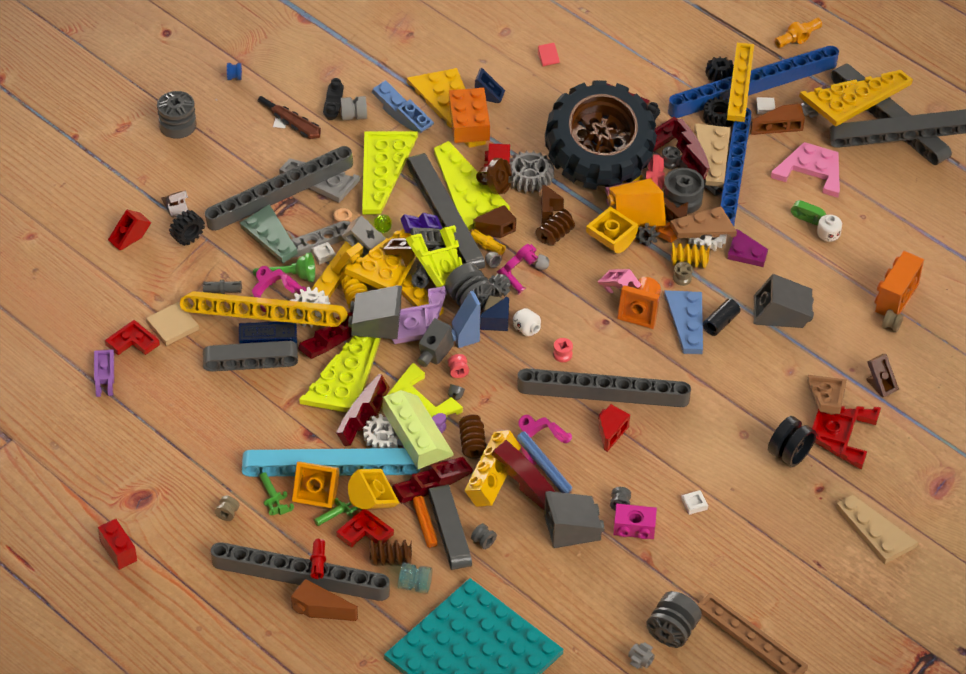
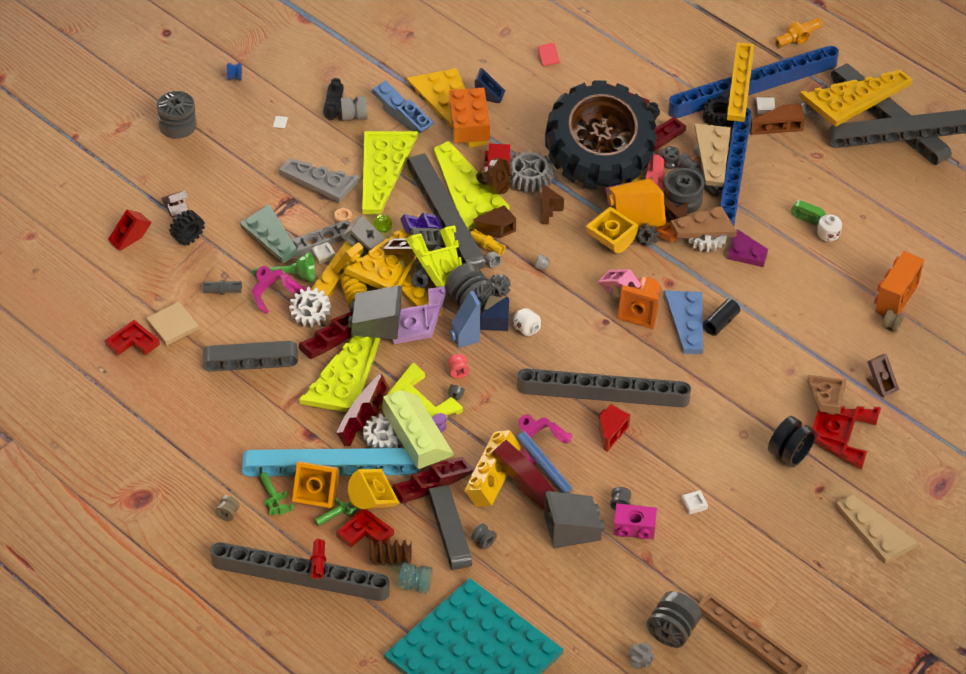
medium lavender hinge [94,350,114,397] -> none
red brick [98,518,137,570] -> none
yellow beam [180,291,348,327] -> none
dark grey beam [205,146,353,231] -> none
brick [239,322,298,349] -> none
copper sword [258,96,321,139] -> none
dark orange slope [291,579,358,621] -> none
orange axle [413,496,438,548] -> none
dark grey torso [417,318,454,367] -> none
reddish brown piece [459,414,486,459] -> none
dark pink piece [496,244,538,295] -> none
reddish brown piece [535,208,575,246] -> none
coral wheel [553,338,573,362] -> none
dark red slope [671,119,710,180] -> none
yellow piece [671,242,710,269] -> none
dark tan wheel [673,262,693,286] -> none
black gear [705,56,734,82] -> none
dark grey slope [754,274,814,328] -> none
bright pink wing [771,142,840,198] -> none

